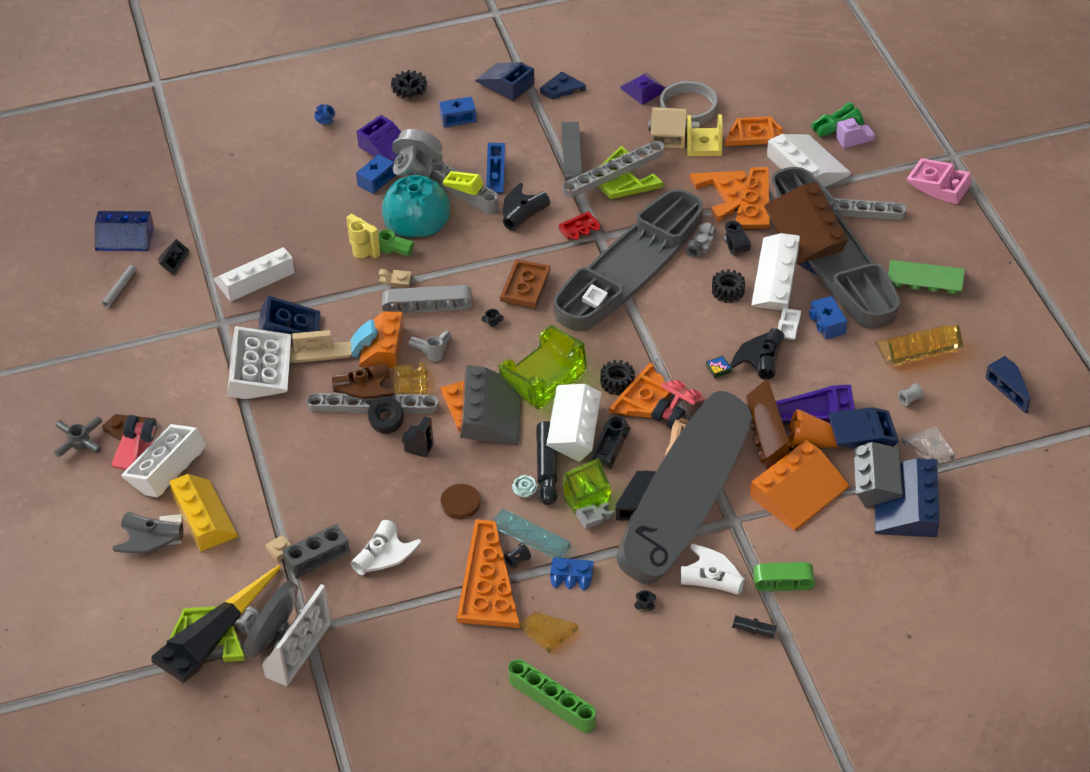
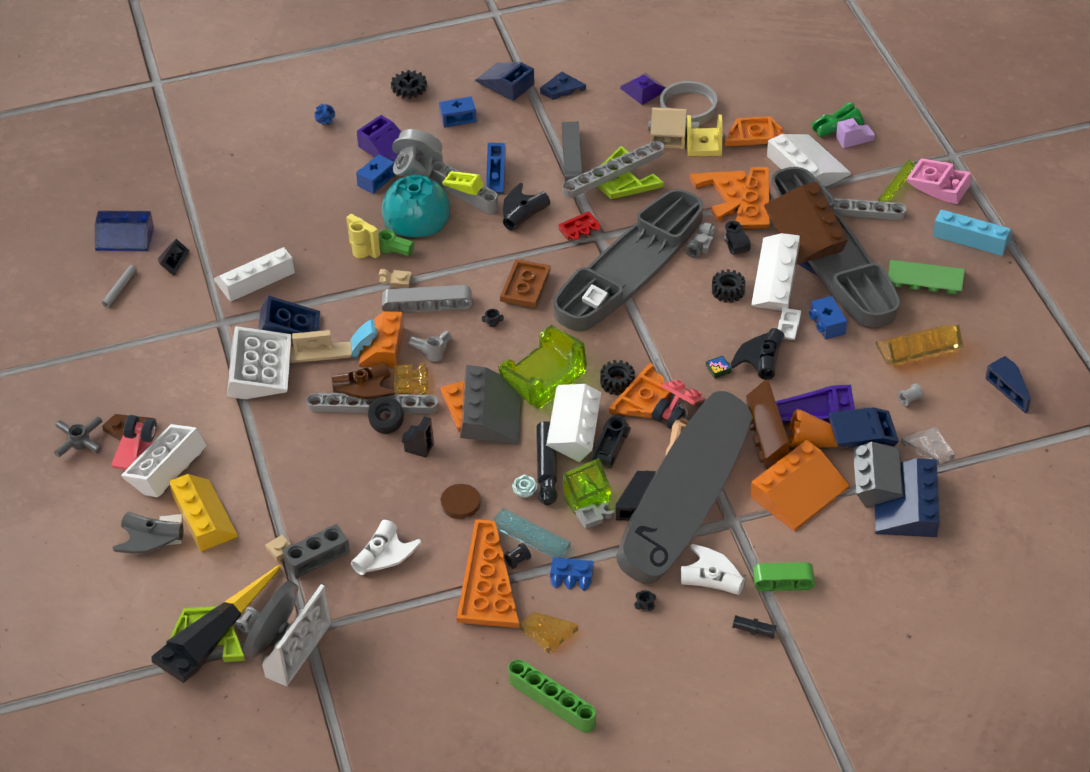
none -> clear neon green axle [878,160,915,202]
none -> medium azure slope [933,209,1013,256]

